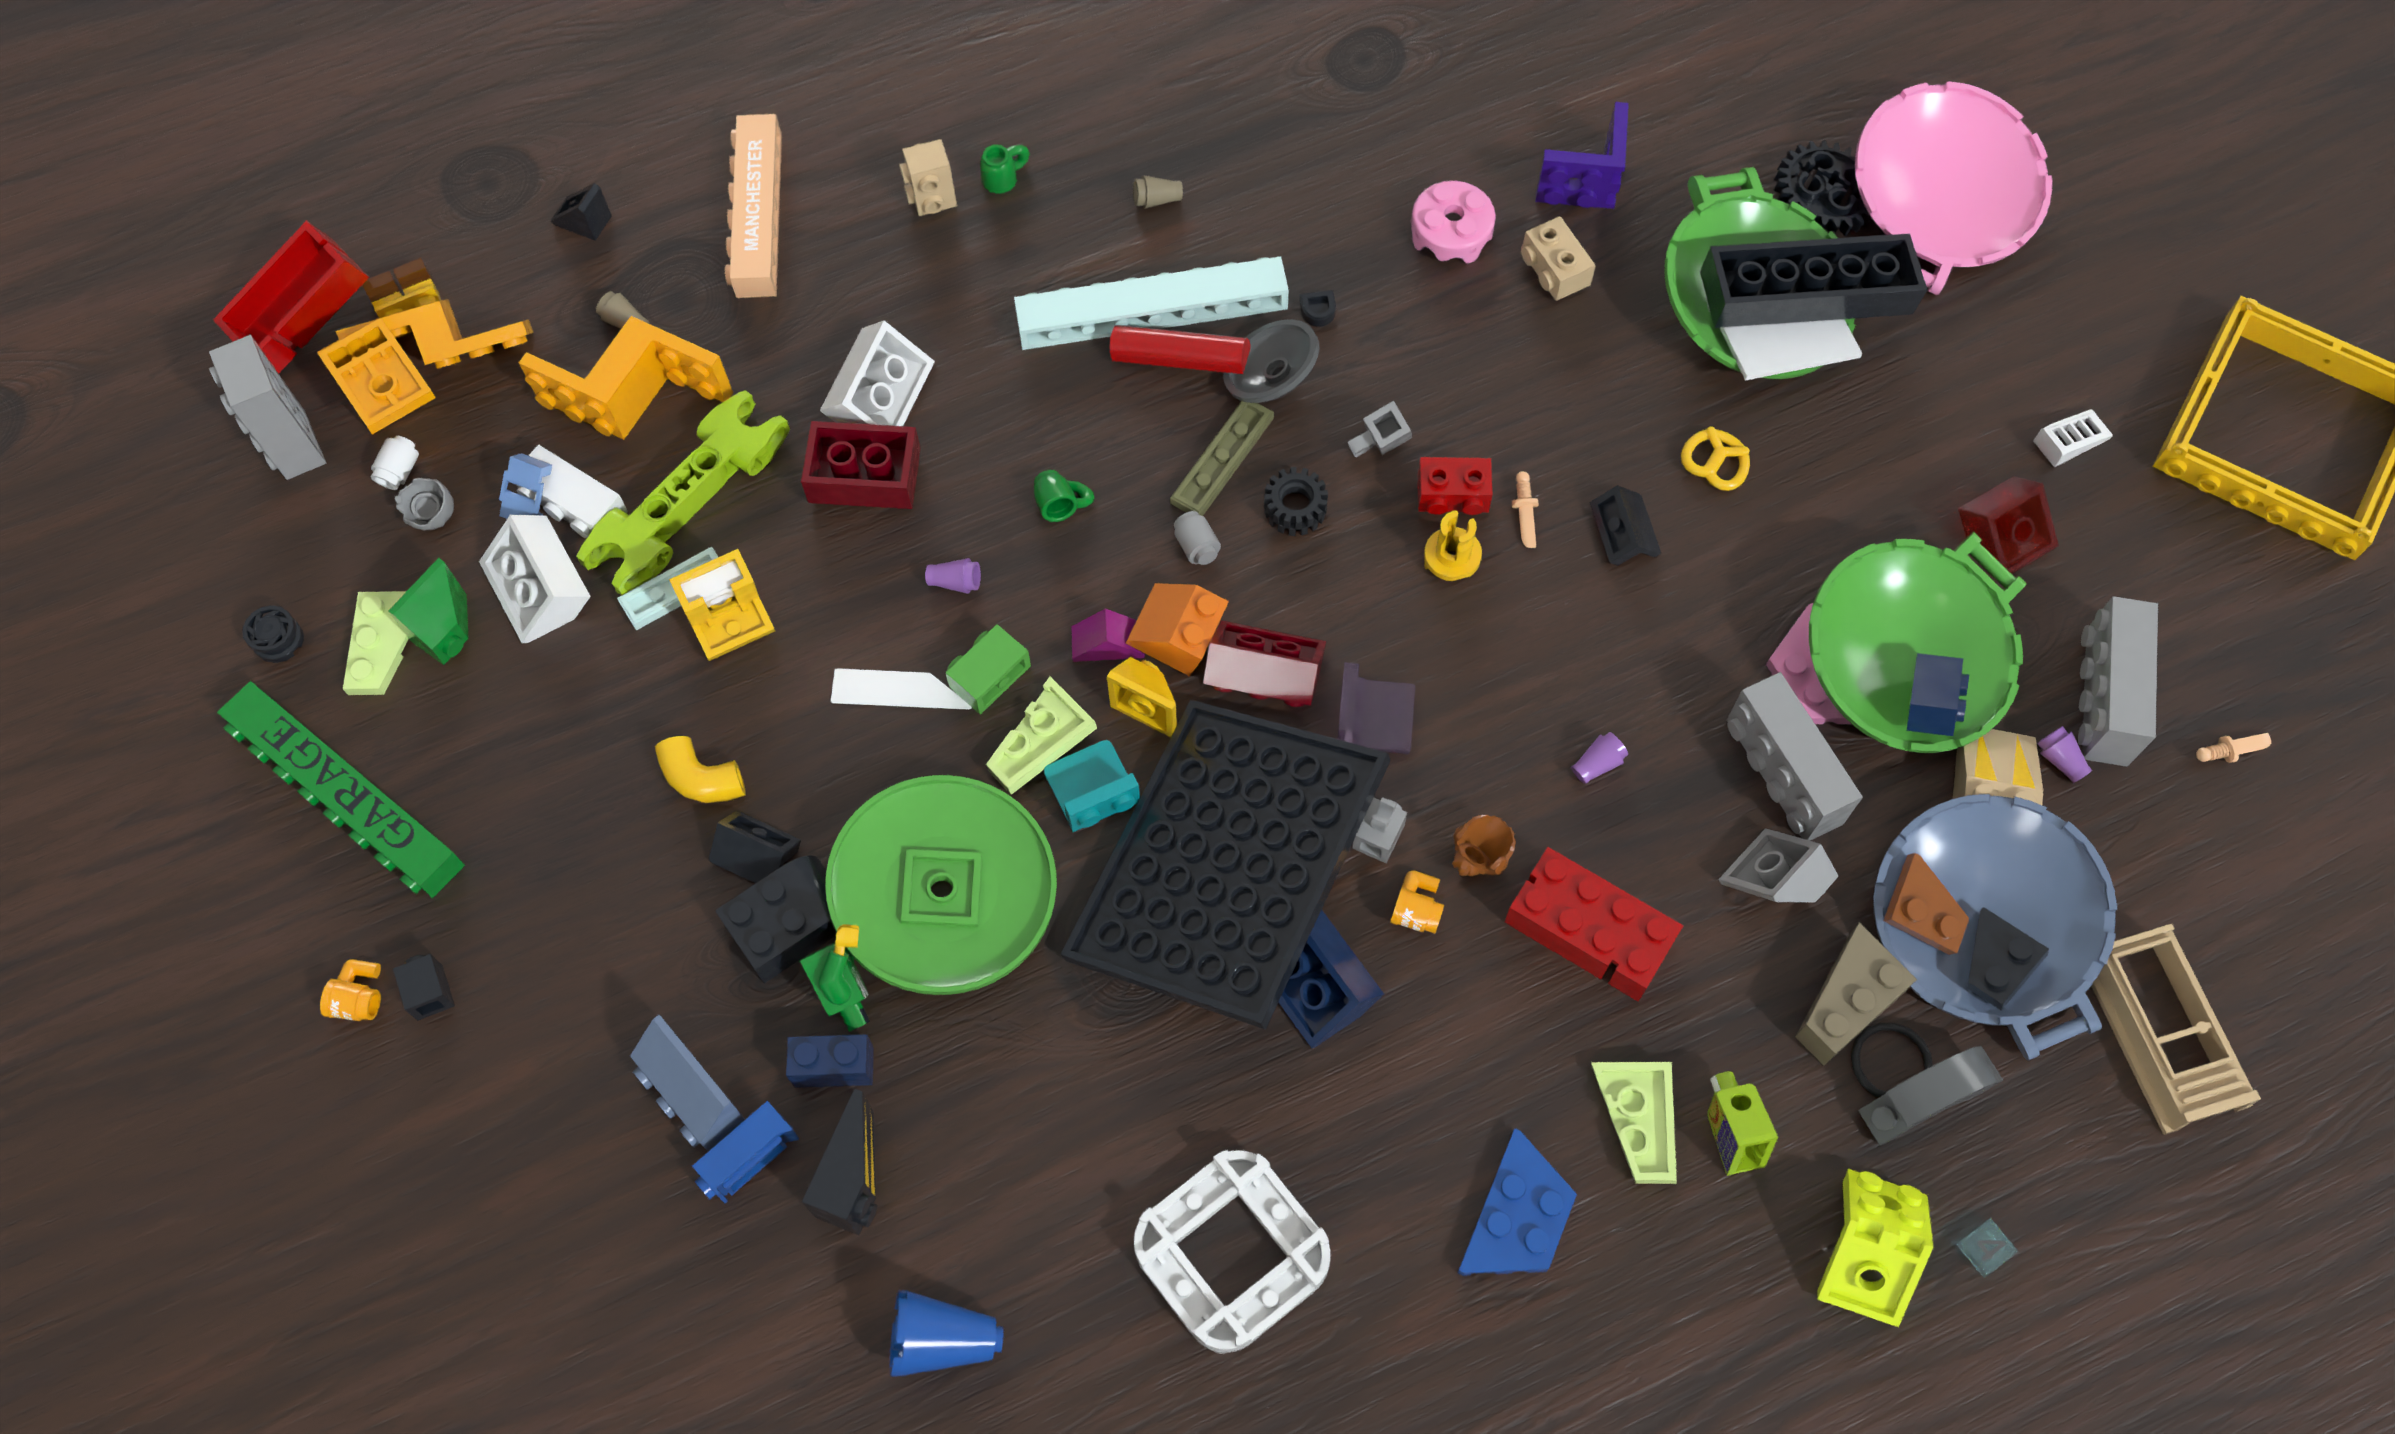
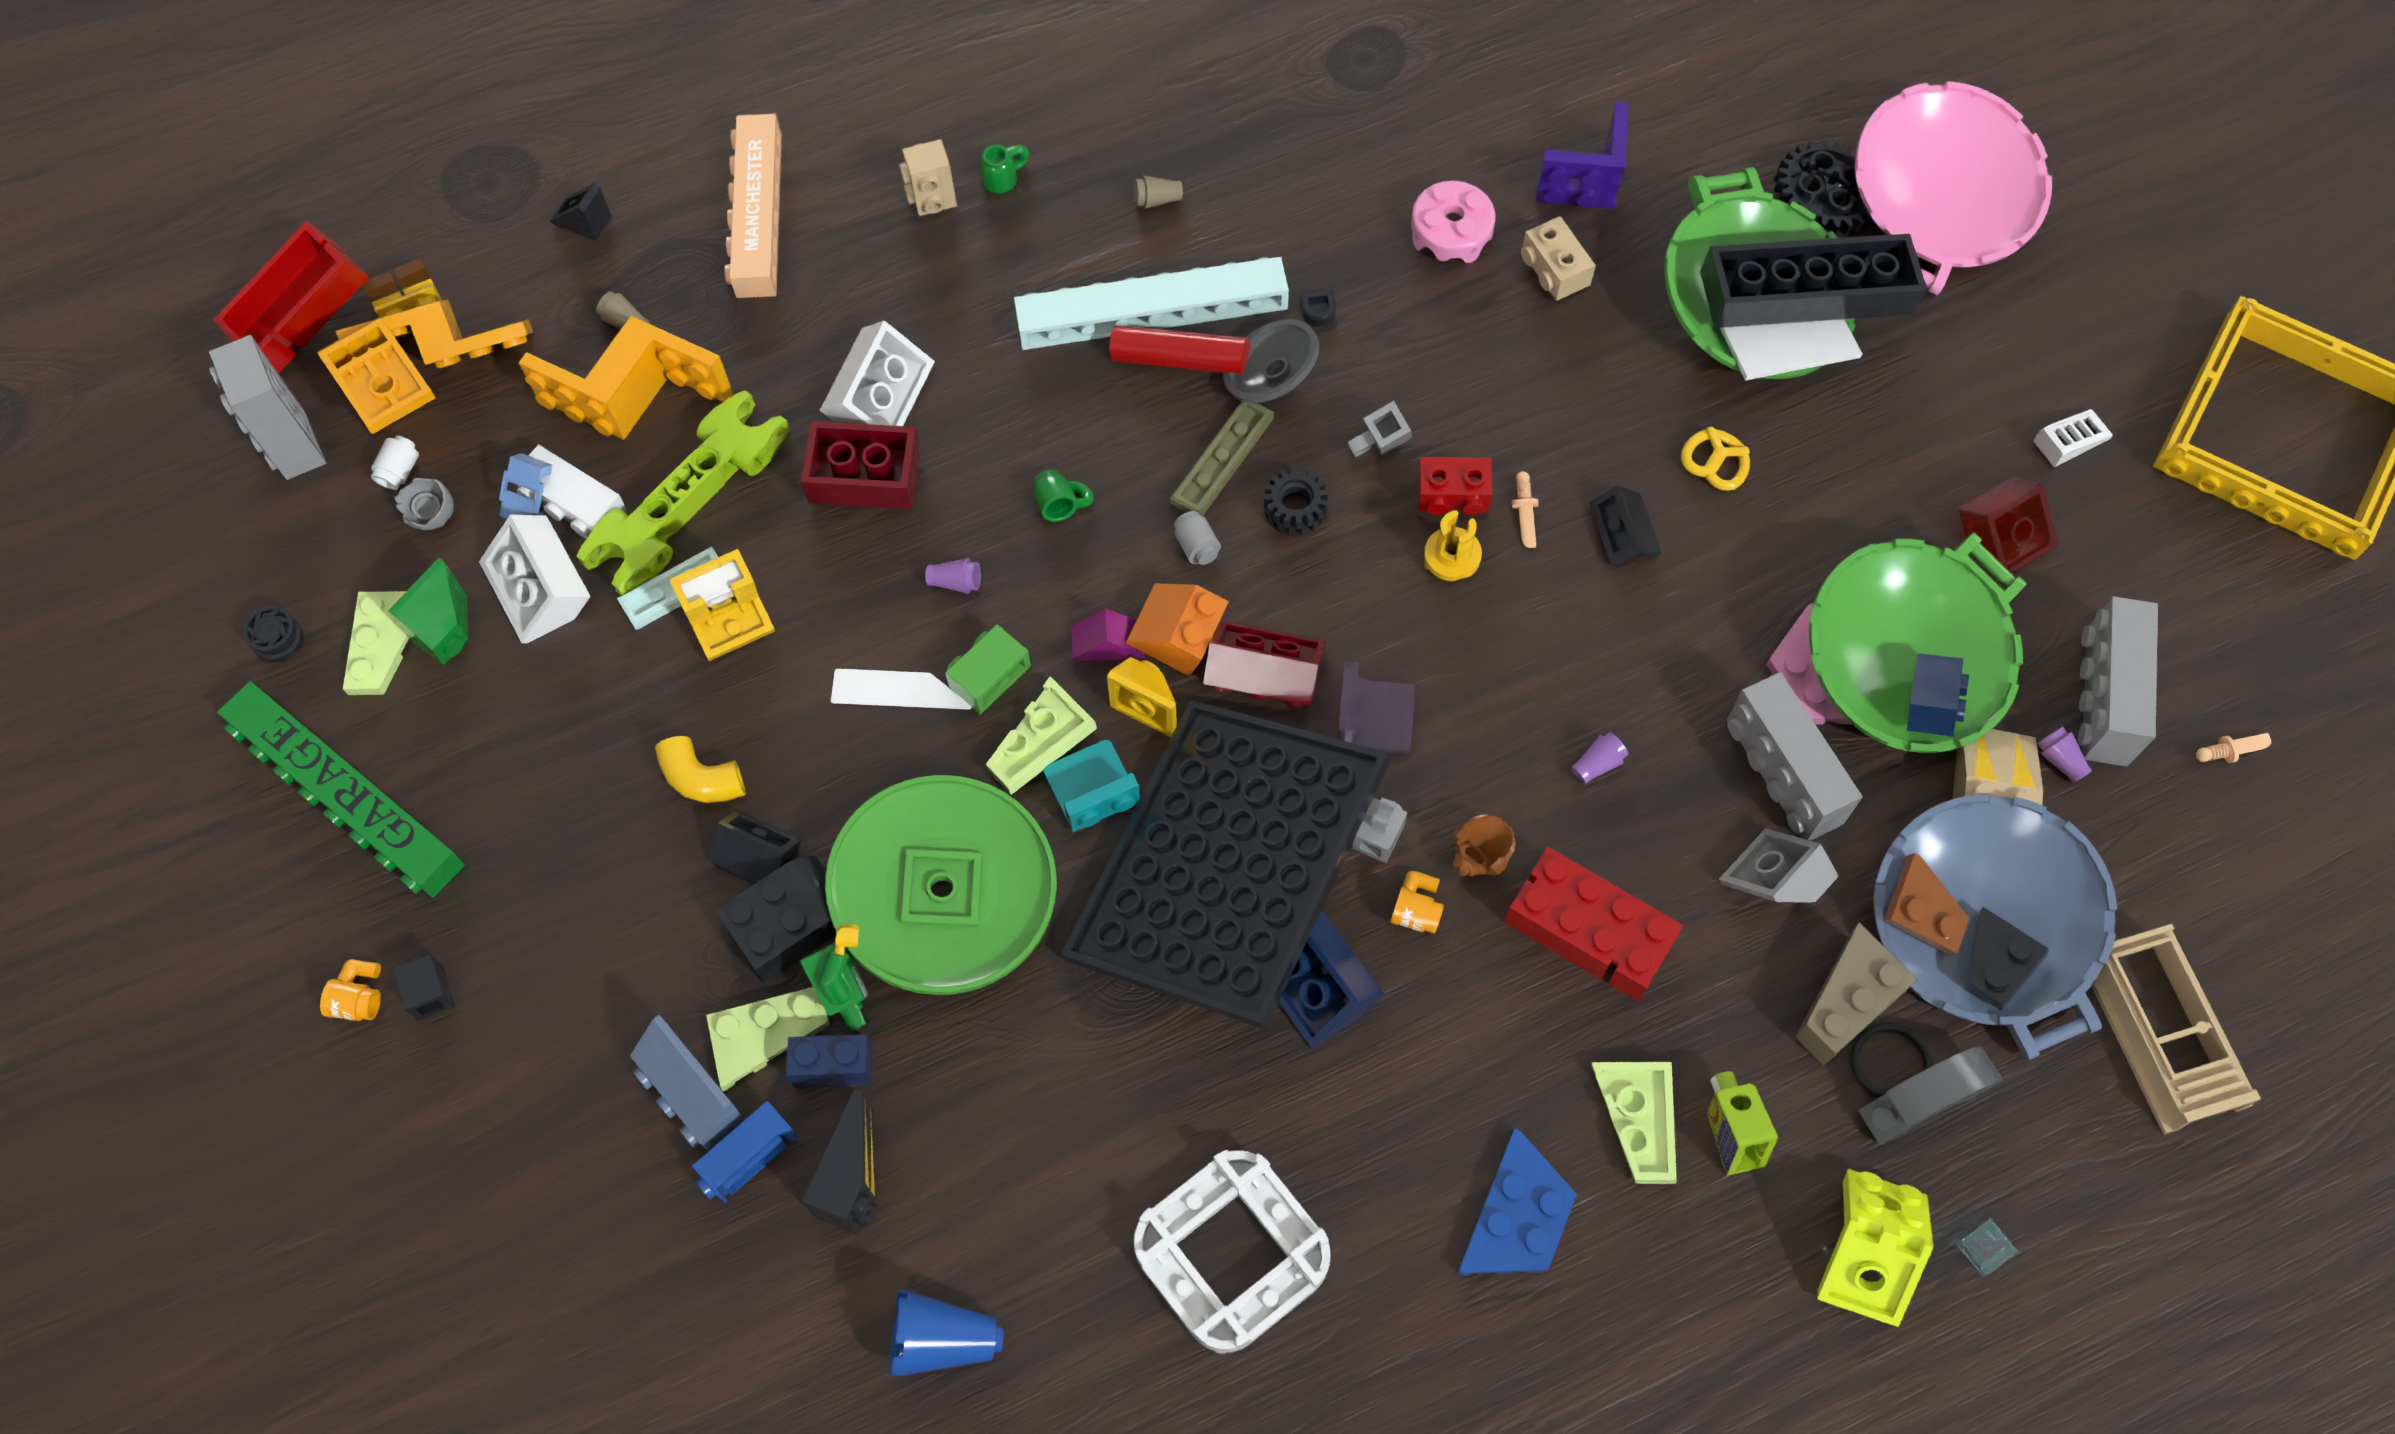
none -> yellowish green wing [706,987,830,1092]

